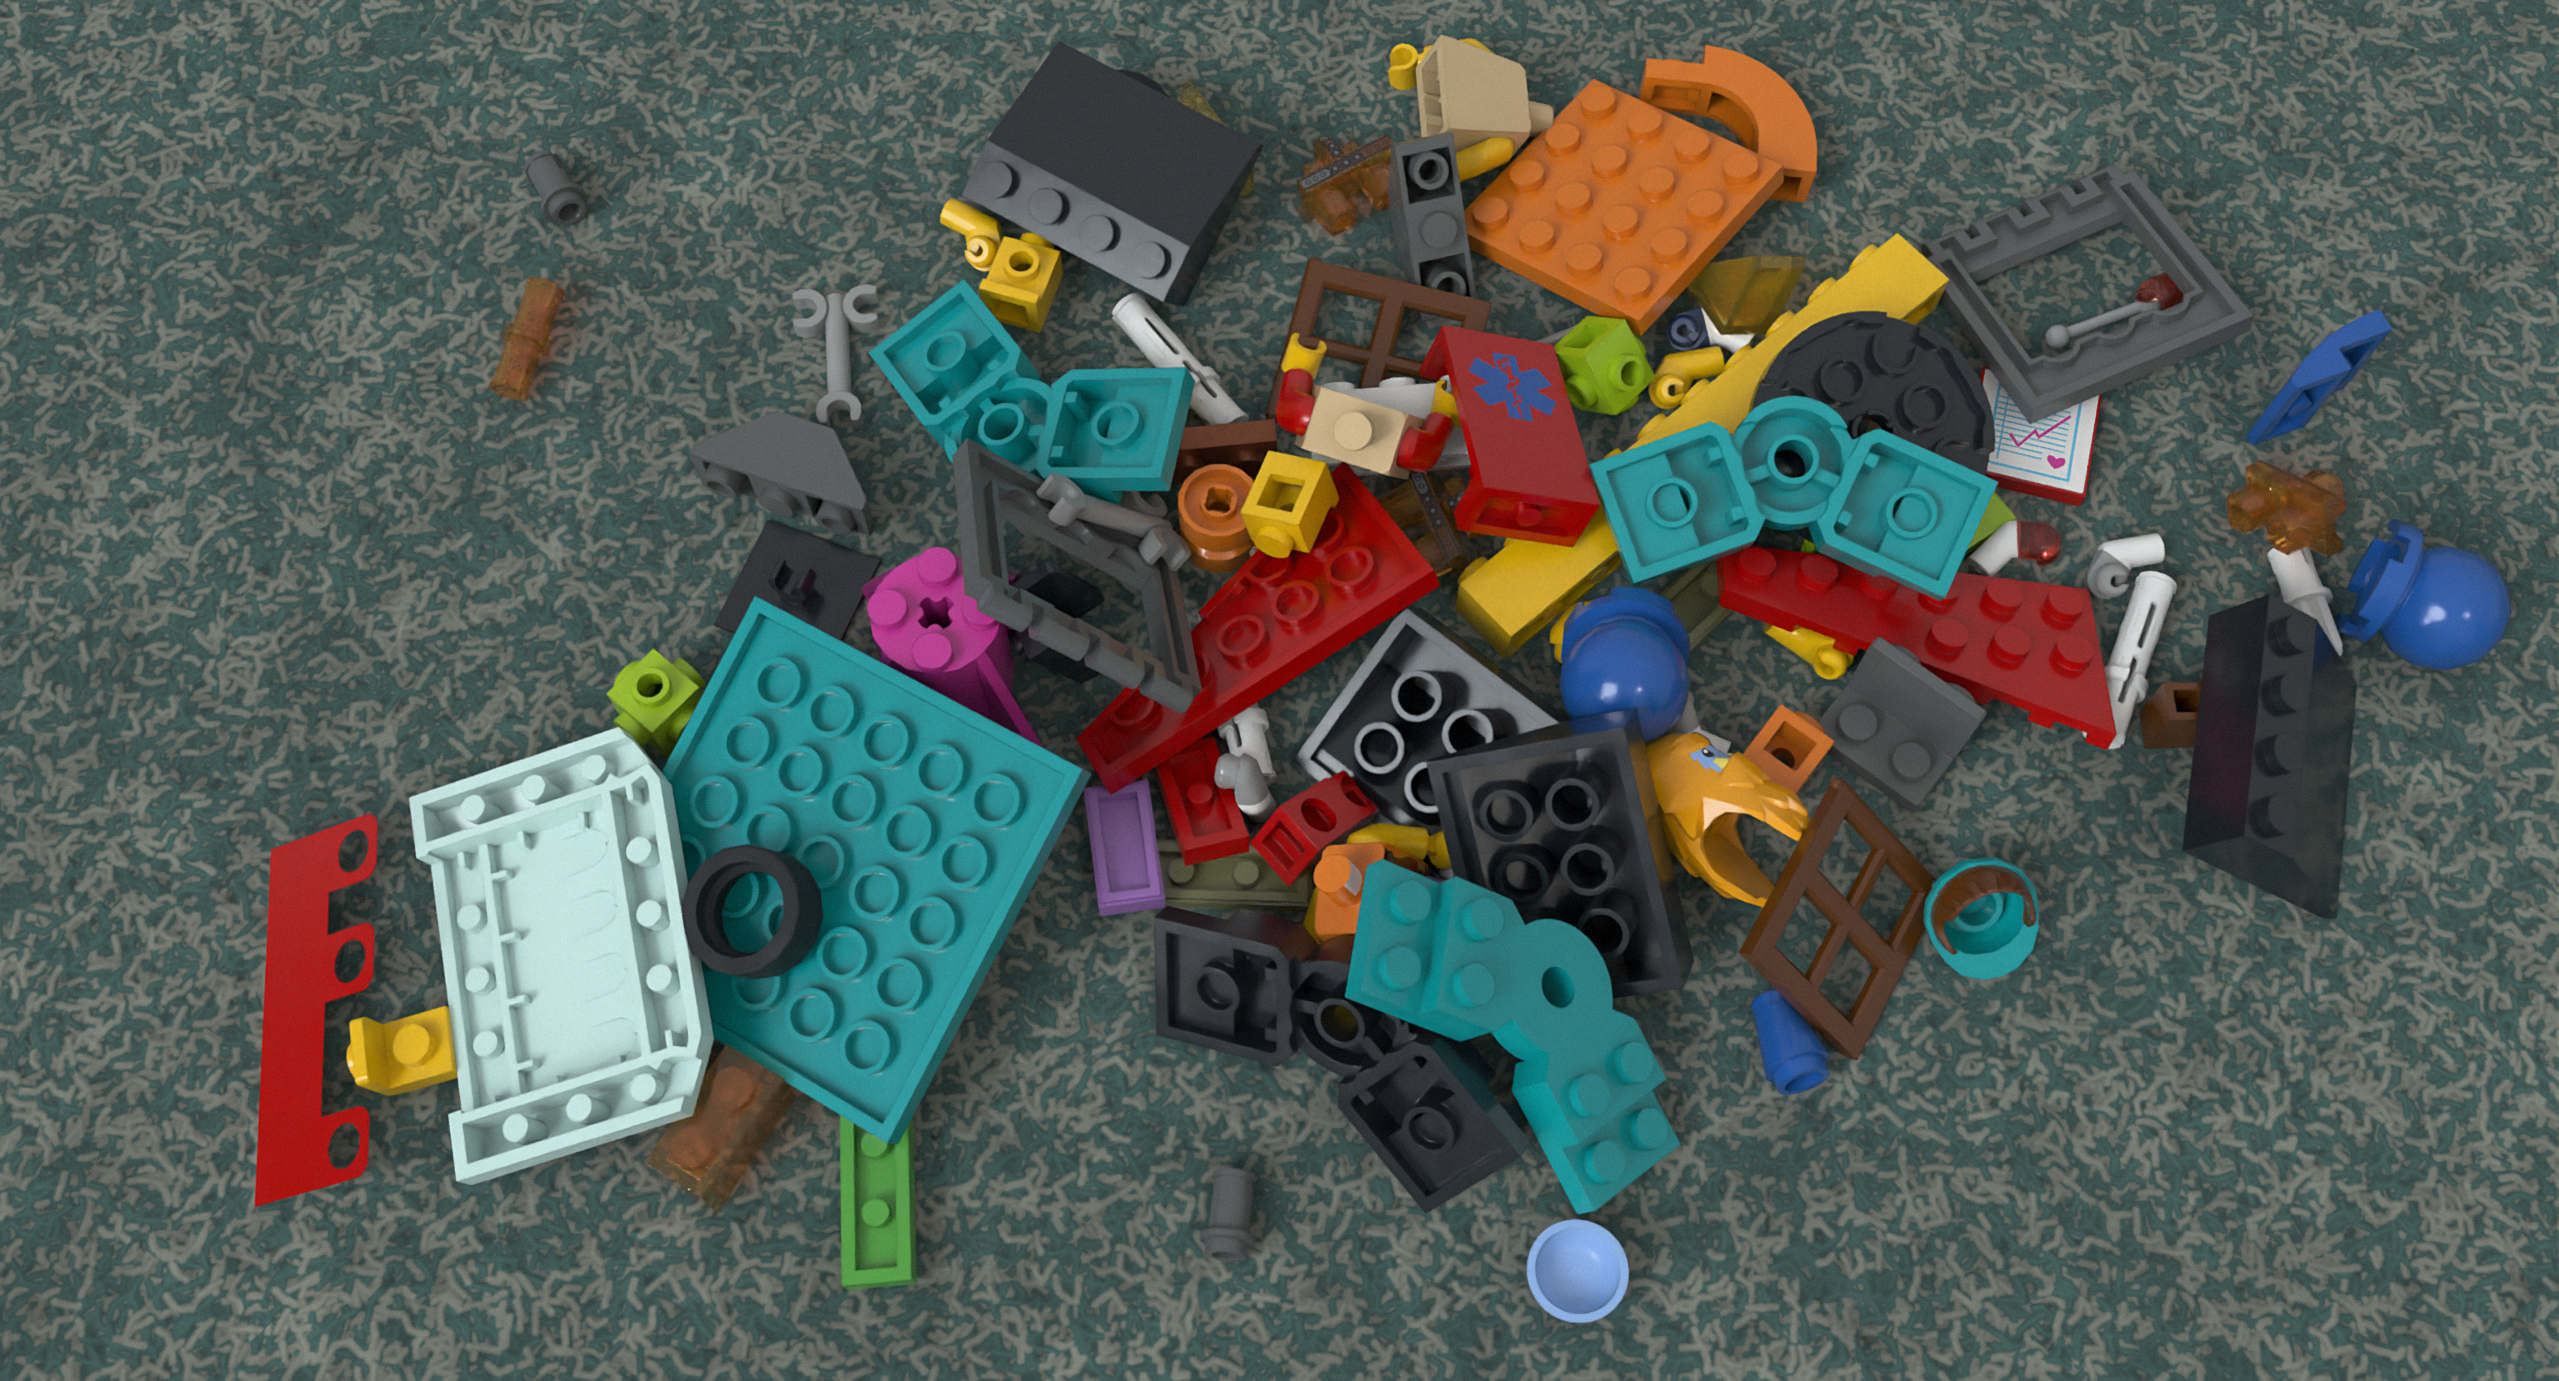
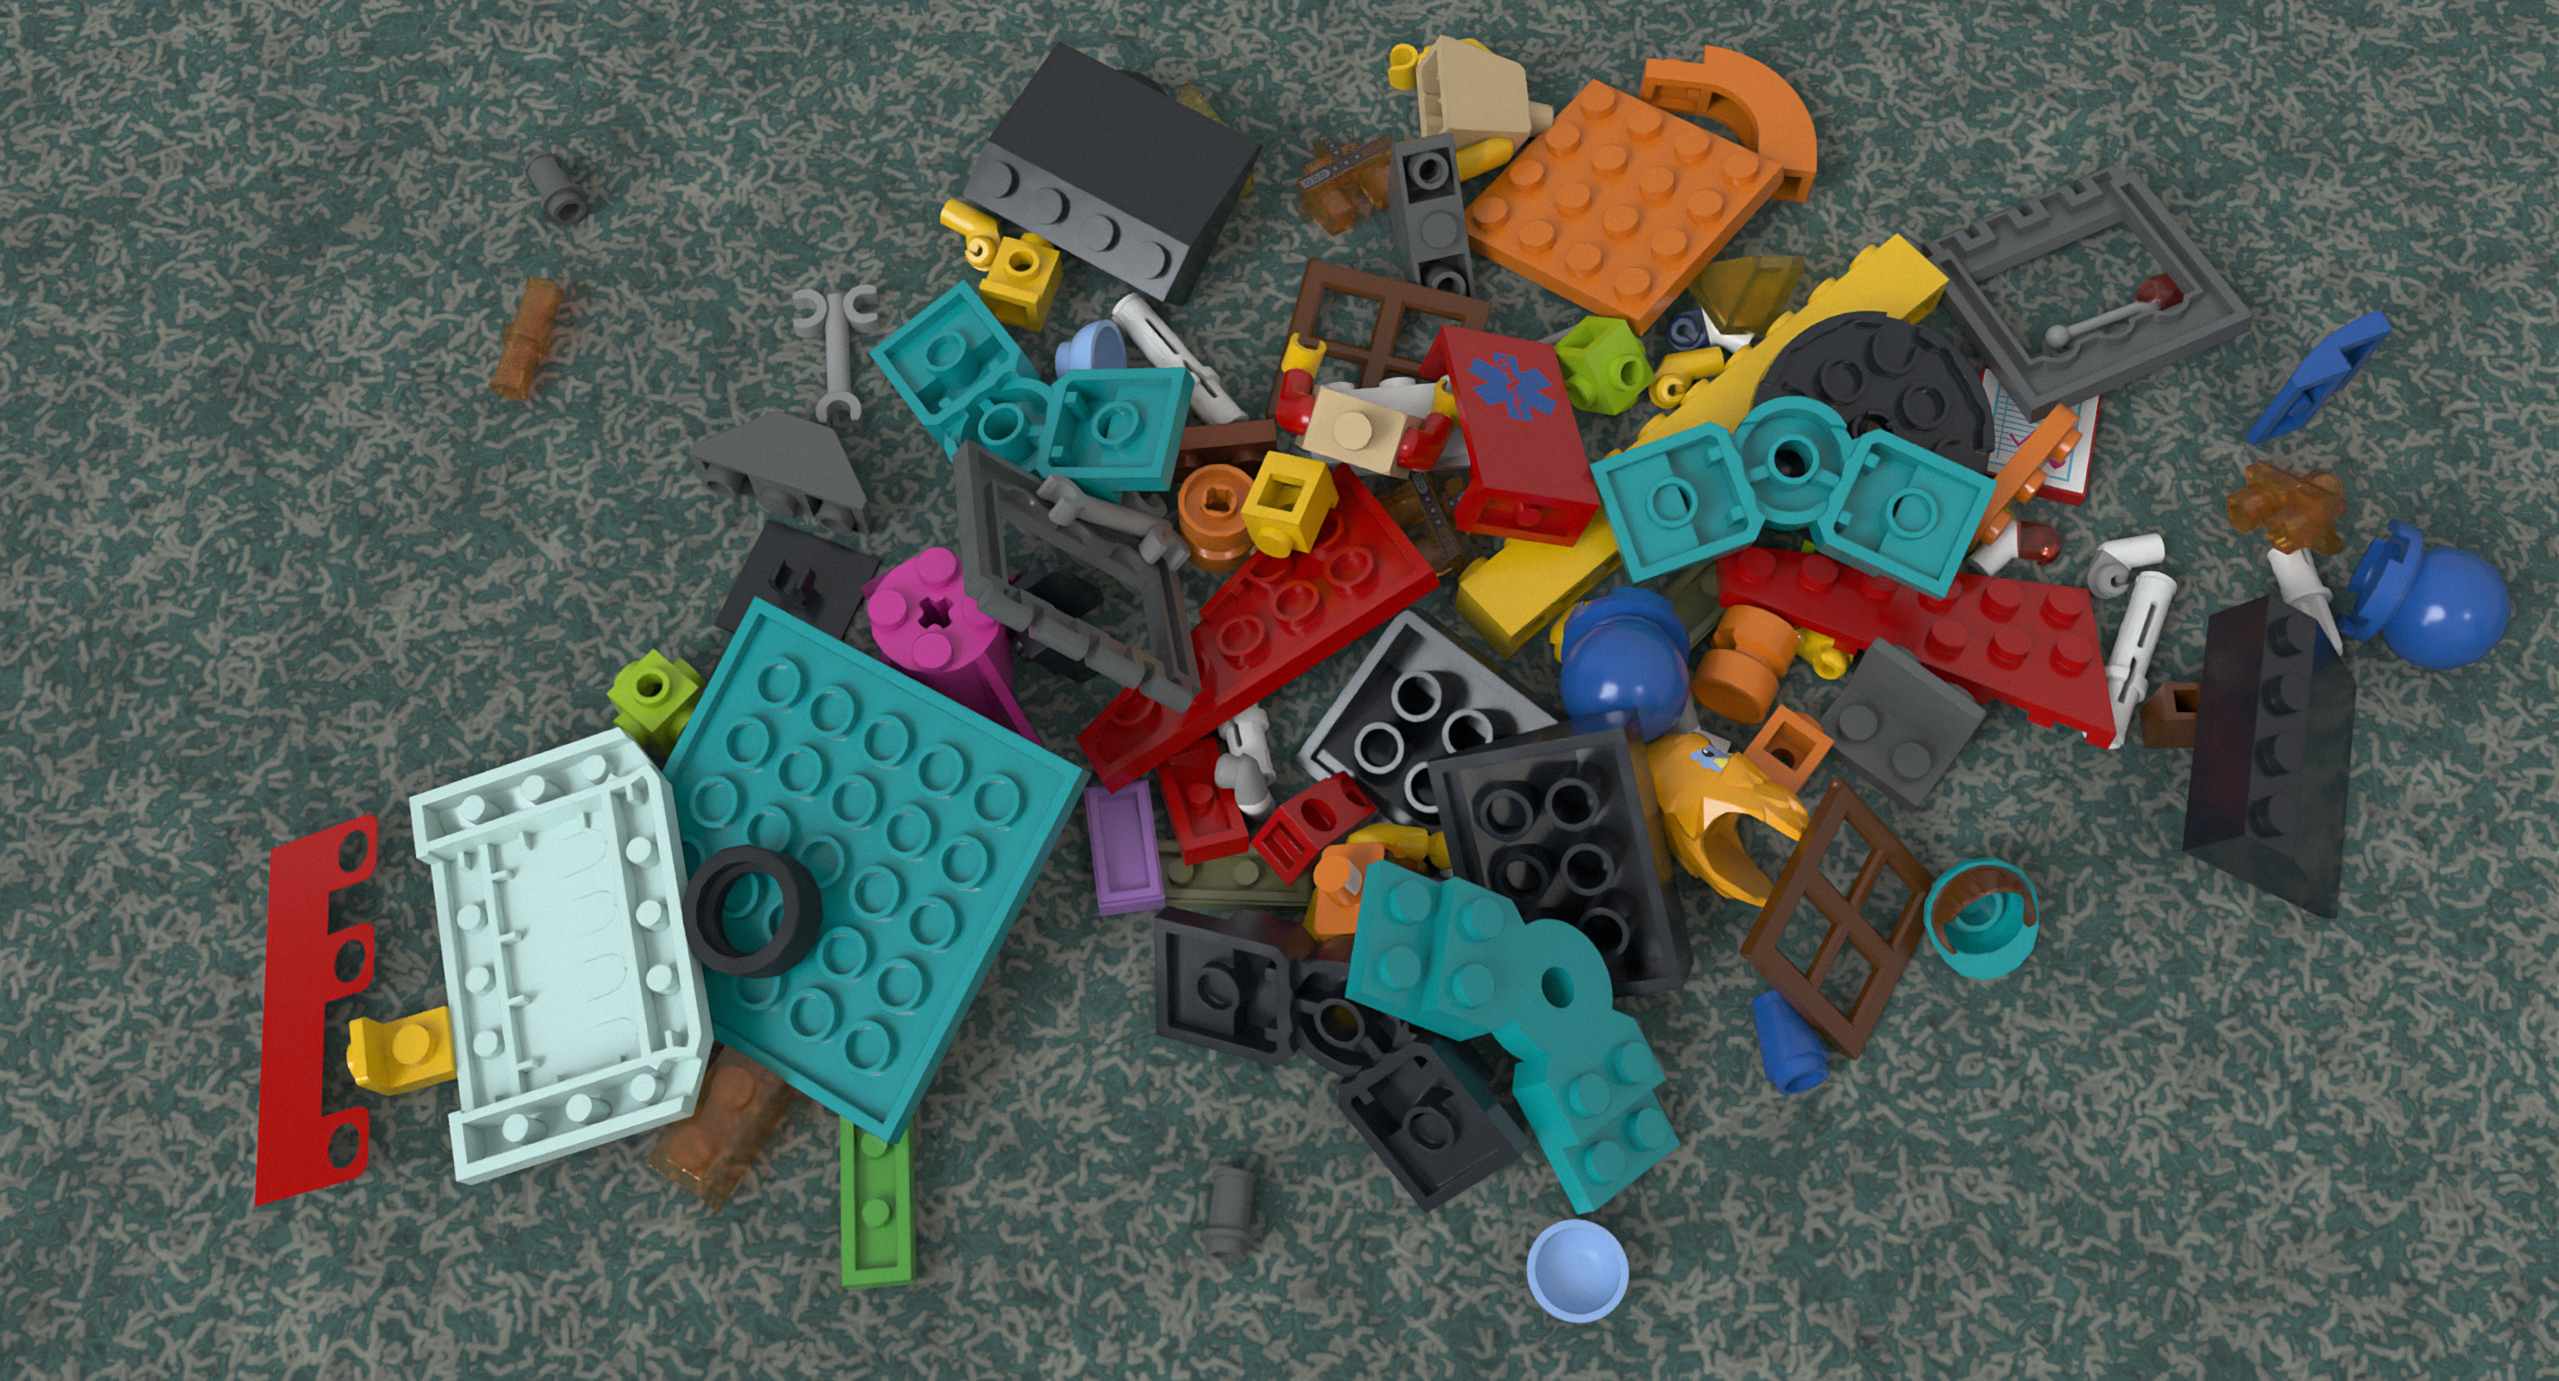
none -> light blue piece [1055,319,1127,379]
none -> orange wheel [1689,605,1801,725]
none -> orange plate [1968,403,2083,550]

